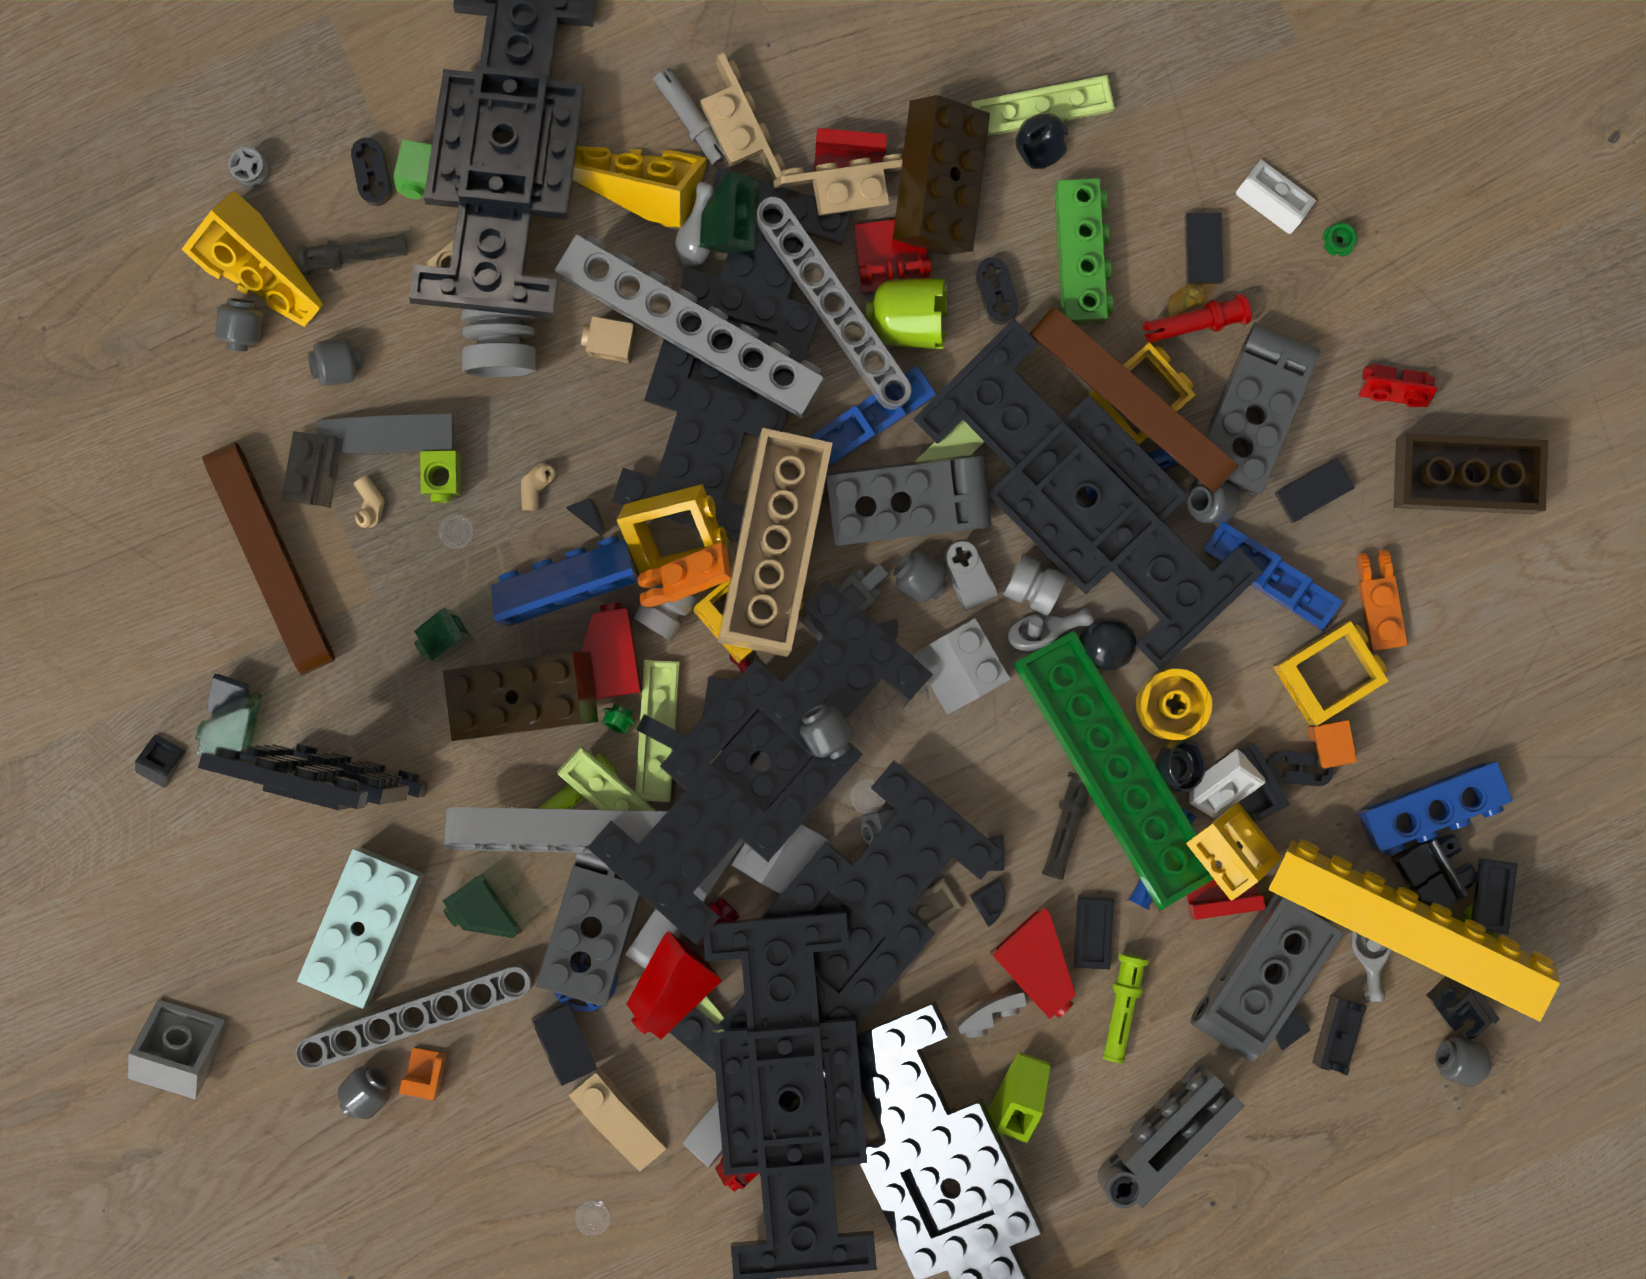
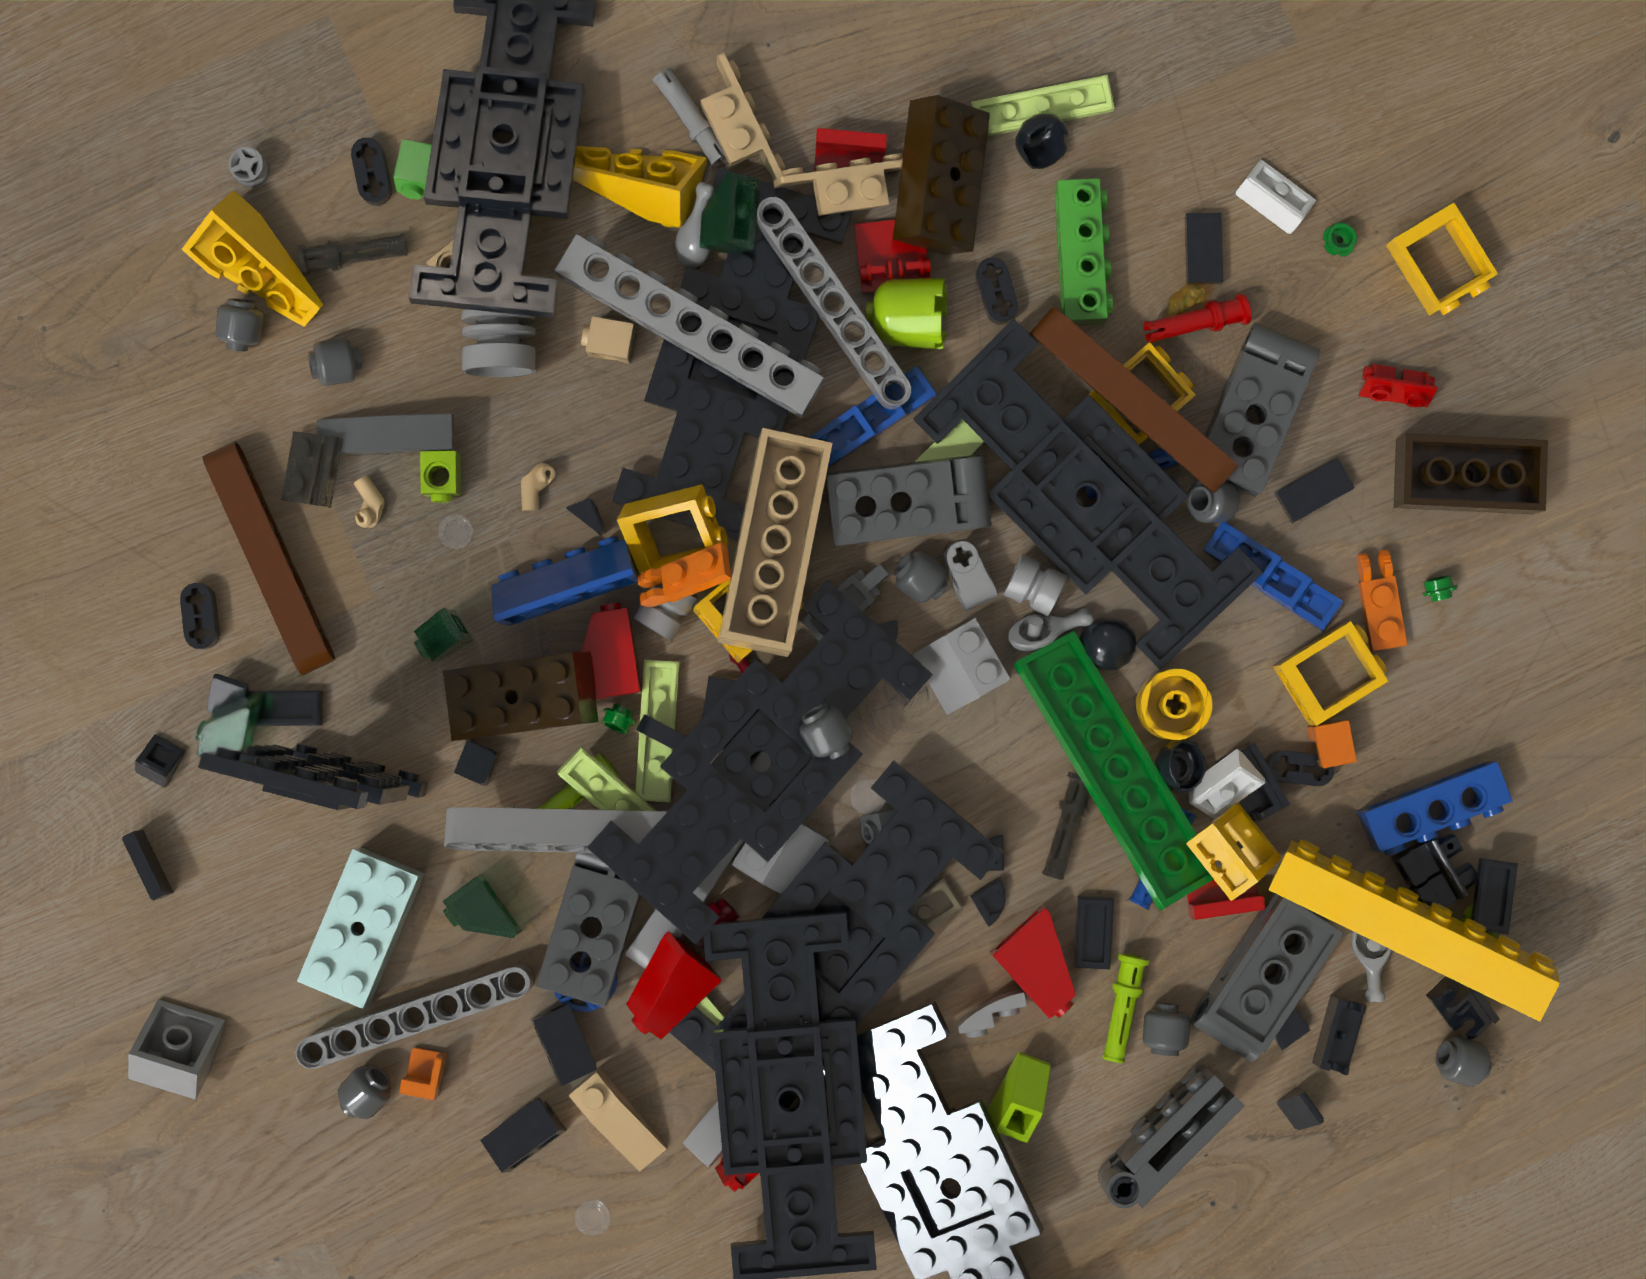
none -> black tile [122,830,174,901]
none -> black beam [180,583,220,650]
none -> black tile [249,690,322,726]
none -> black slope [454,740,500,786]
none -> black hinge [480,1098,567,1173]
none -> dark grey head [1142,1003,1190,1056]
none -> black slope [1277,1087,1324,1130]
none -> yellow window [1386,202,1498,316]
none -> green plate [1422,575,1458,602]

